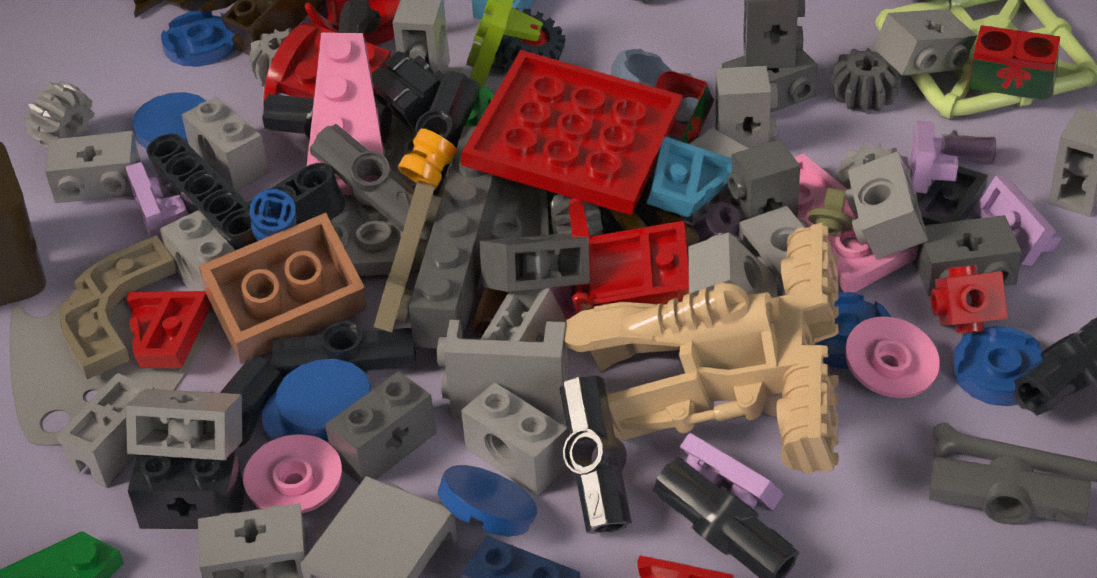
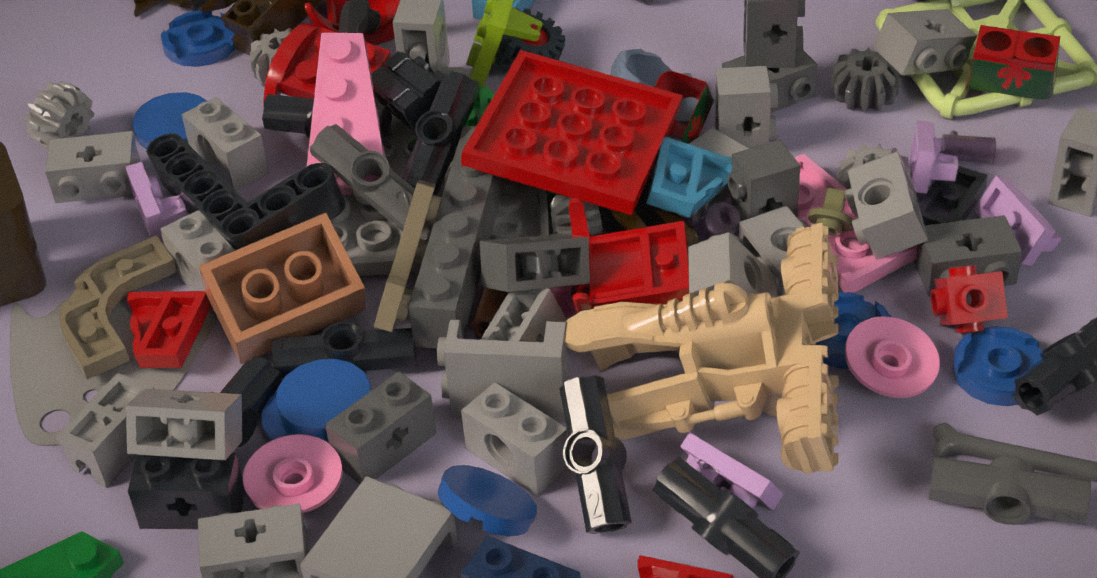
blue wheel [250,189,296,241] -> none
light orange wheel [398,128,458,190] -> none

